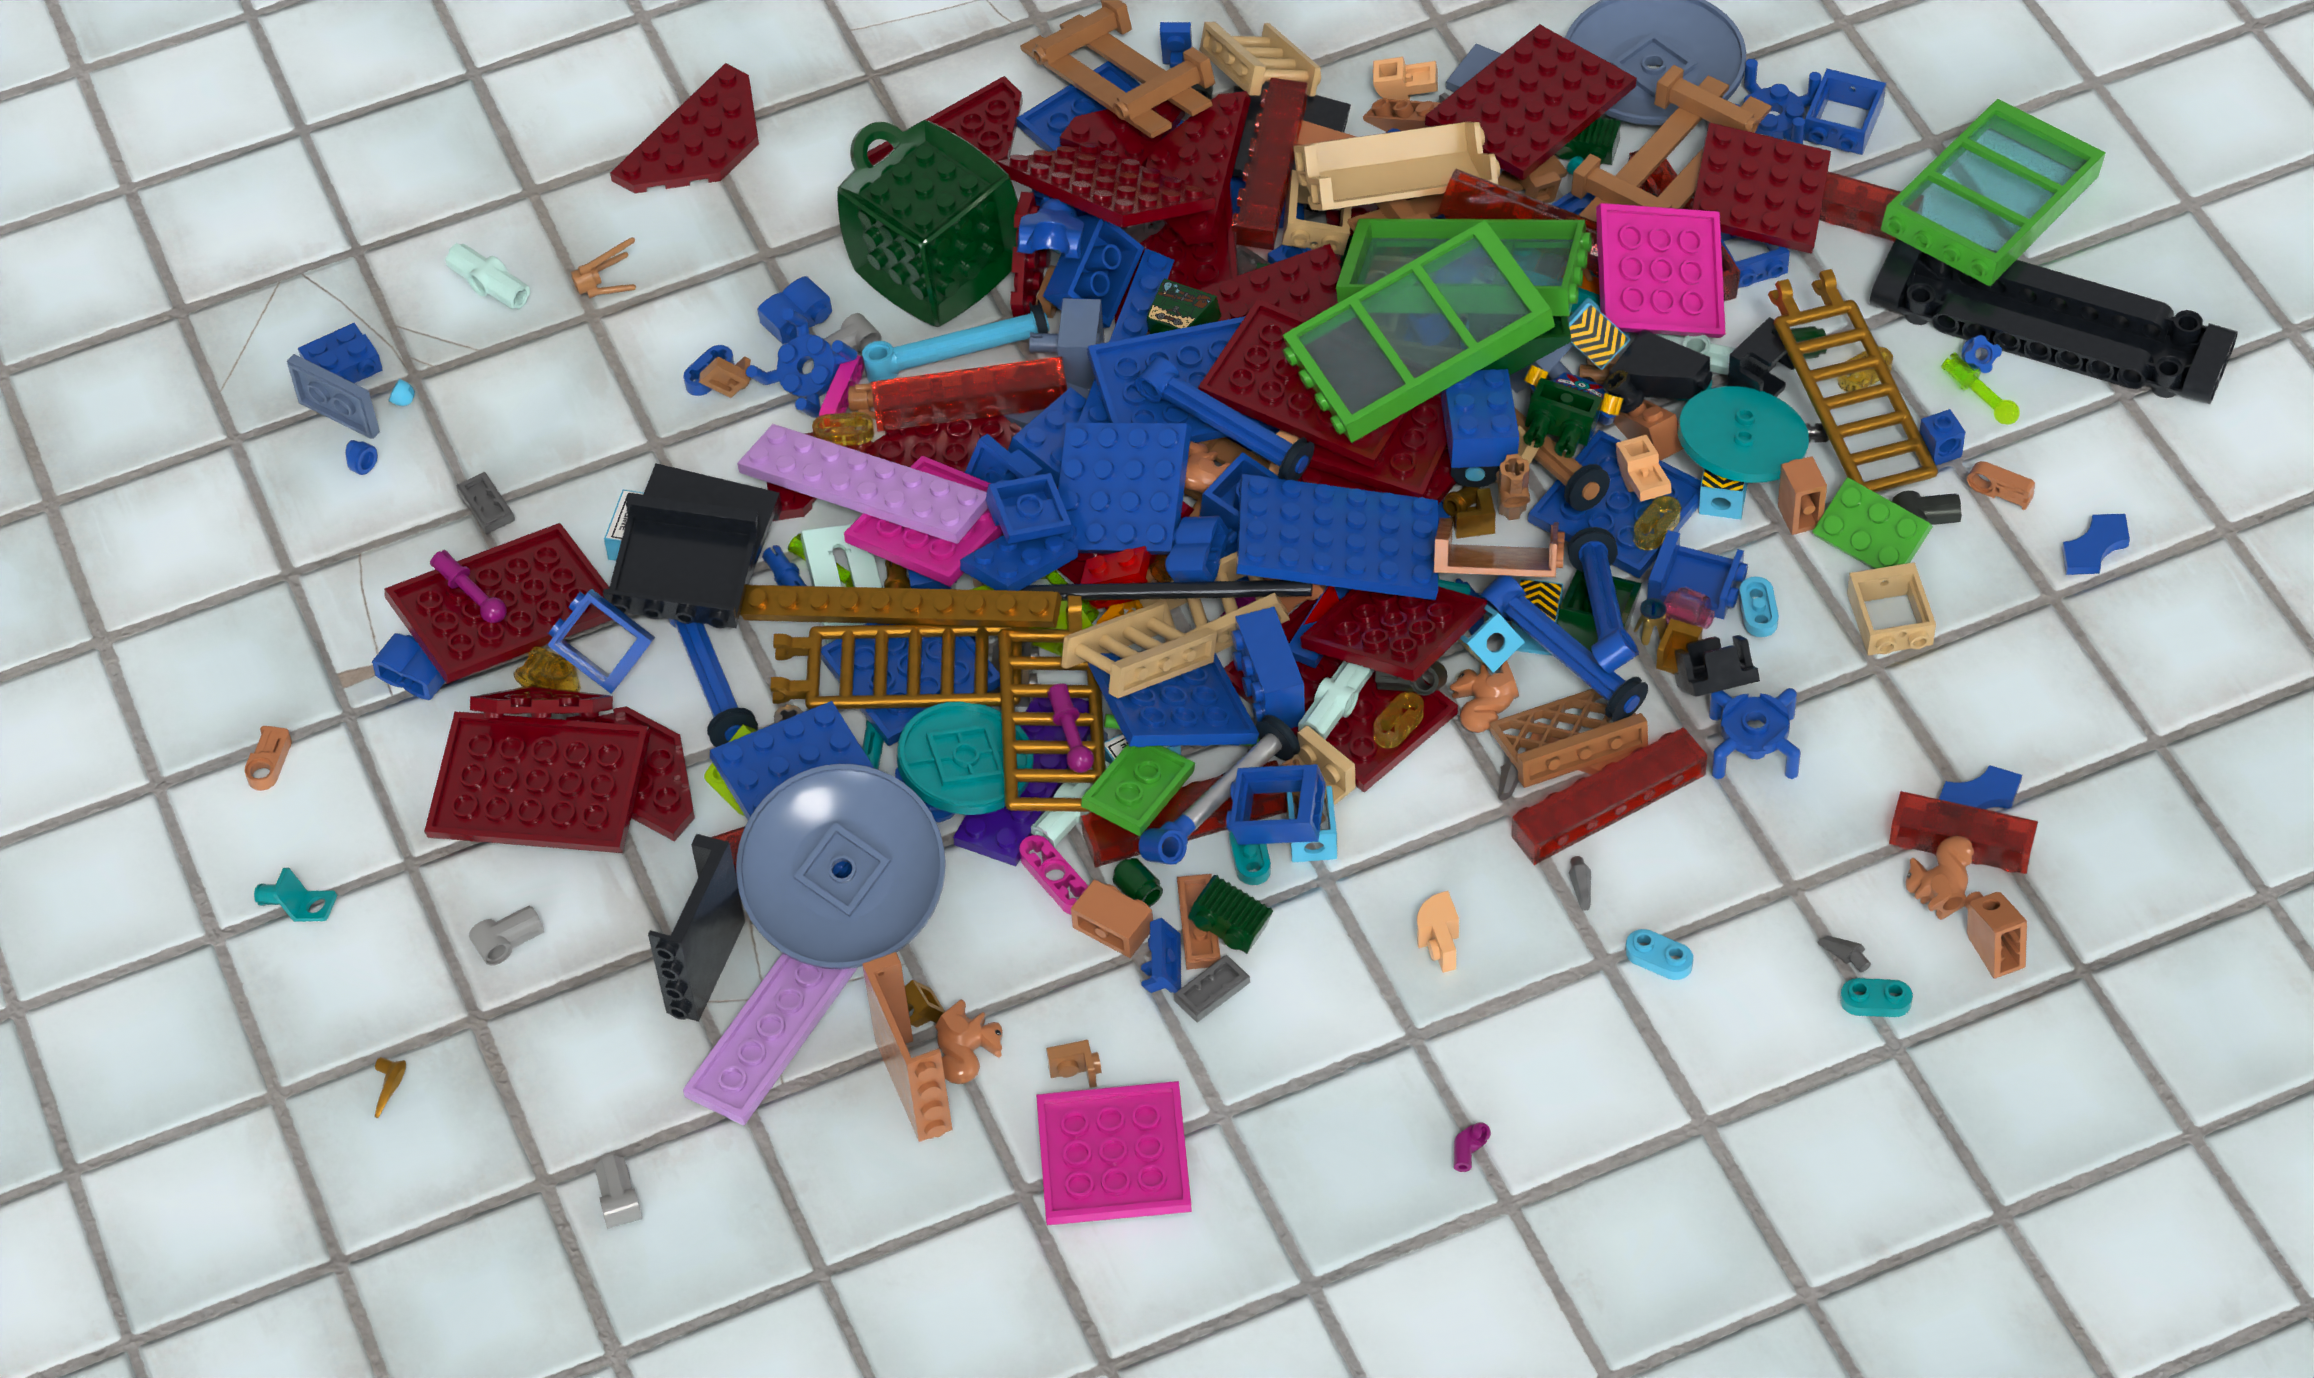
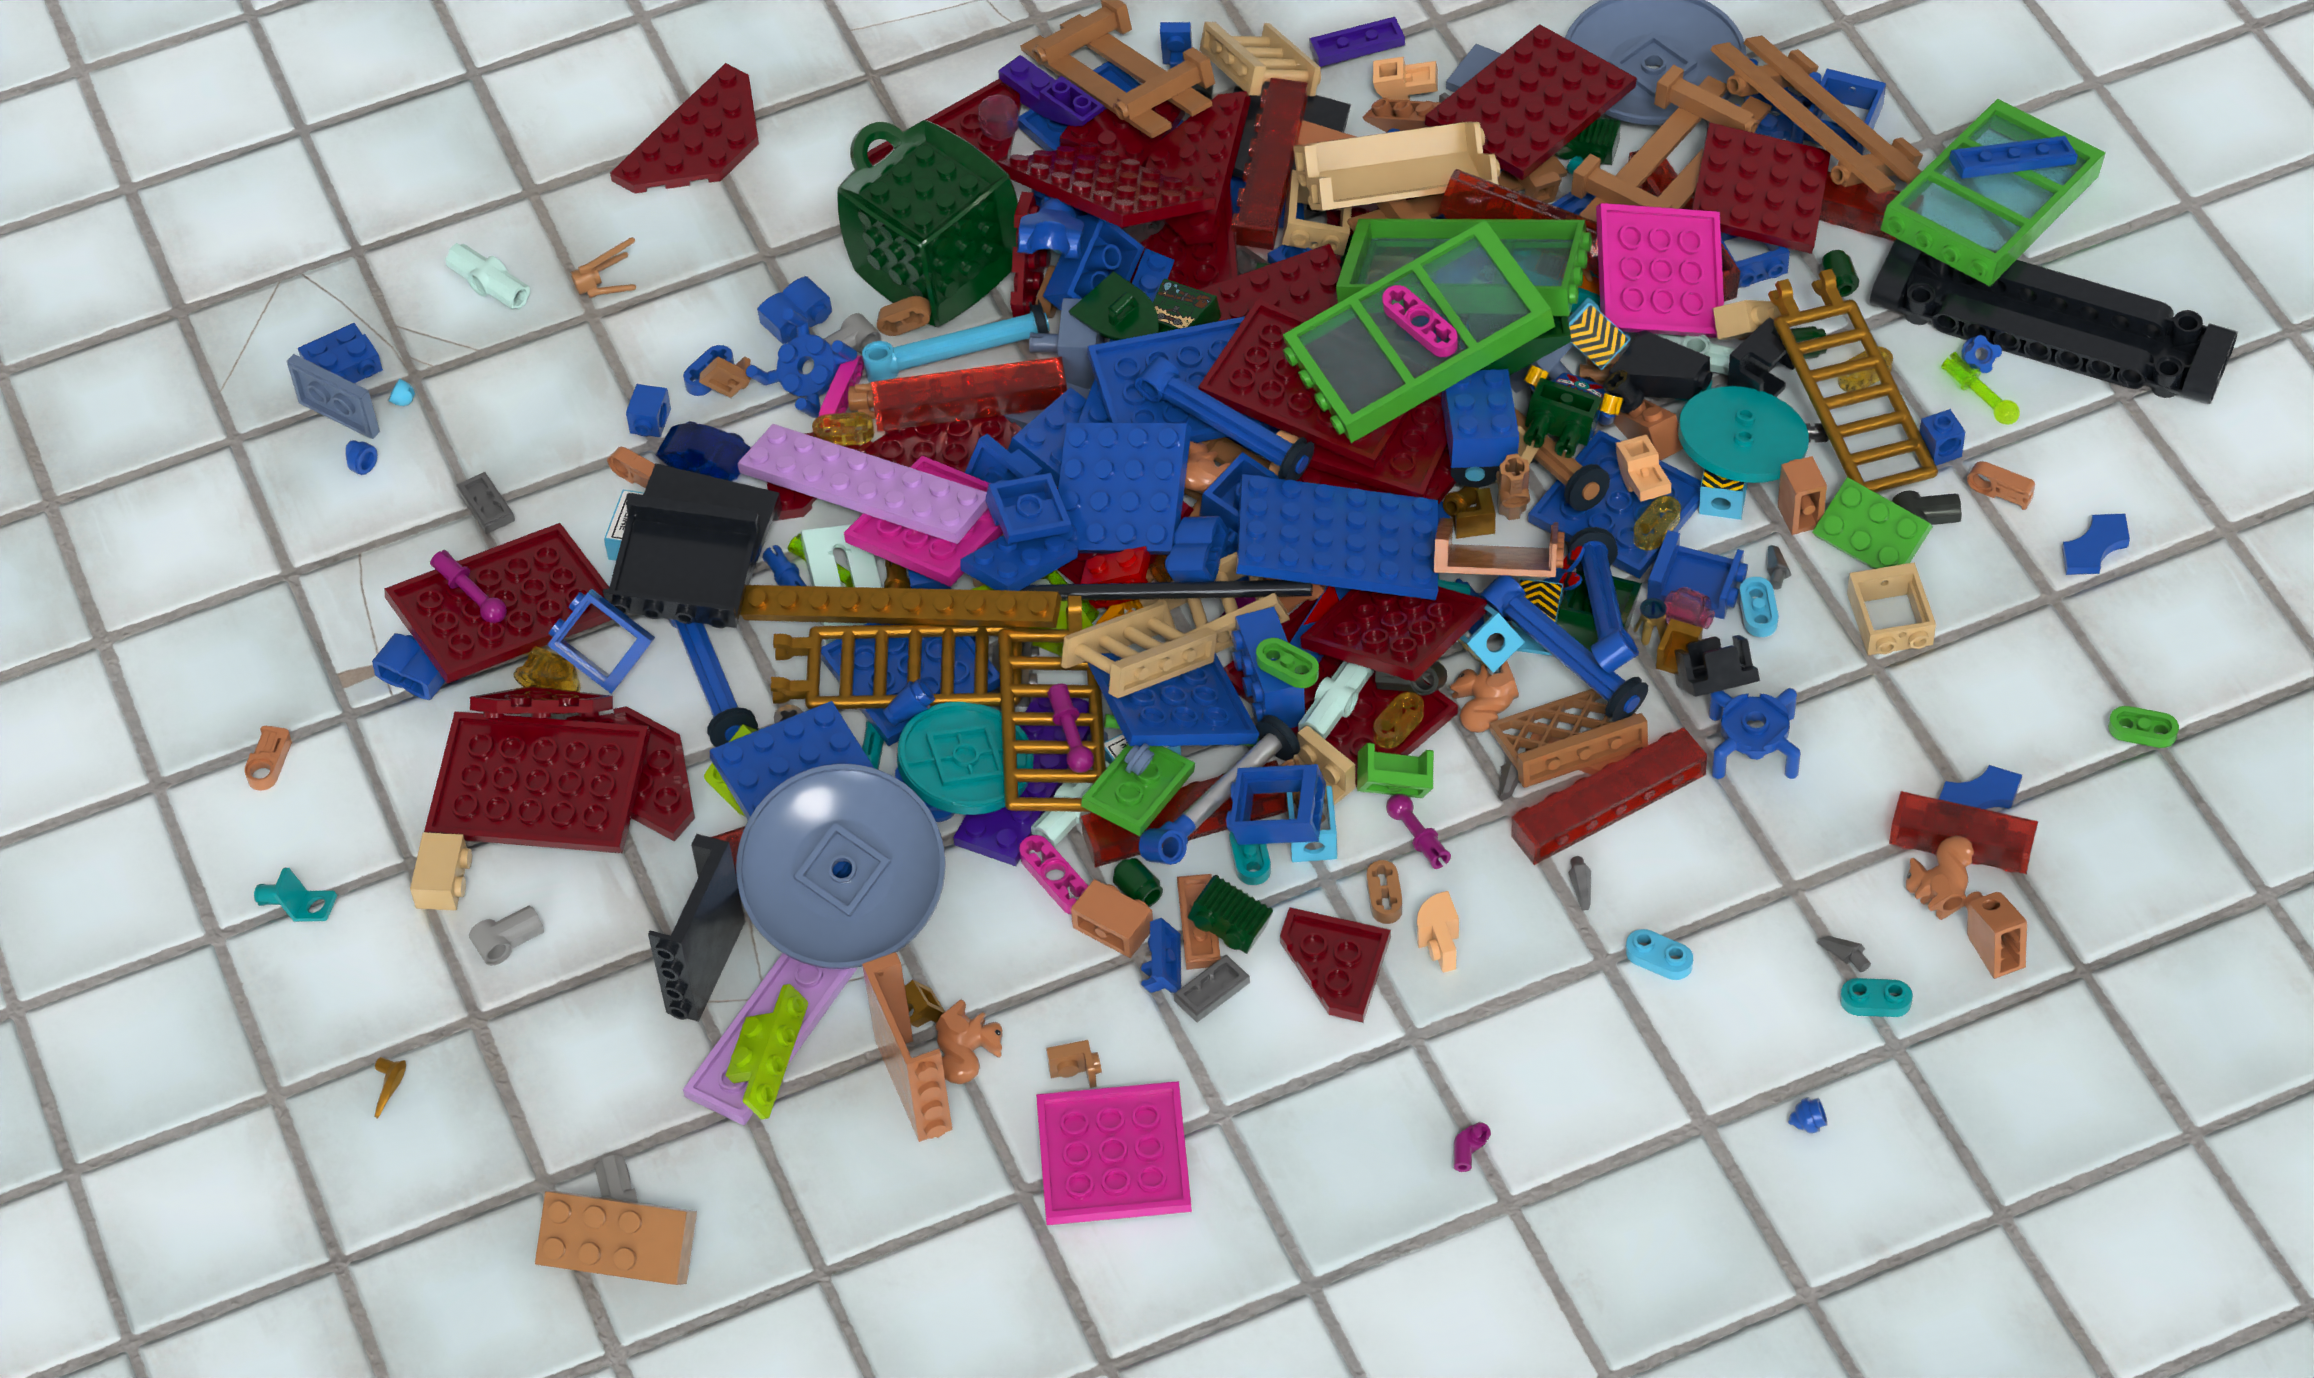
none -> tan brick [410,833,472,910]
none -> medium nougat brick [535,1191,697,1285]
none -> nougat piece [607,446,655,488]
none -> blue brick [626,384,671,438]
none -> clear blue brick [655,421,751,481]
none -> lime bracket [725,984,808,1119]
none -> medium nougat beam [877,296,931,336]
none -> blue cone [883,679,935,726]
none -> clear pink head [978,95,1019,140]
none -> dark purple slope [998,55,1104,126]
none -> dark green shield [1069,271,1159,341]
none -> sand blue plate [1124,743,1155,776]
none -> bright green plate [1256,638,1319,688]
none -> dark red plate [1280,907,1391,1023]
none -> dark purple plate [1309,17,1405,67]
none -> bright green panel [1357,743,1434,798]
none -> medium nougat beam [1367,860,1402,924]
none -> dark pink beam [1382,285,1458,357]
none -> magenta pin [1386,794,1451,869]
none -> piece [1543,546,1585,590]
none -> medium nougat fence [1711,35,1923,194]
none -> tan brick [1713,300,1782,340]
none -> flat silver bar [1767,545,1792,589]
none -> blue plate [1788,1097,1827,1134]
none -> dark green brick [1821,250,1859,297]
none -> blue tile [1949,136,2078,179]
none -> bright green plate [2108,706,2179,748]

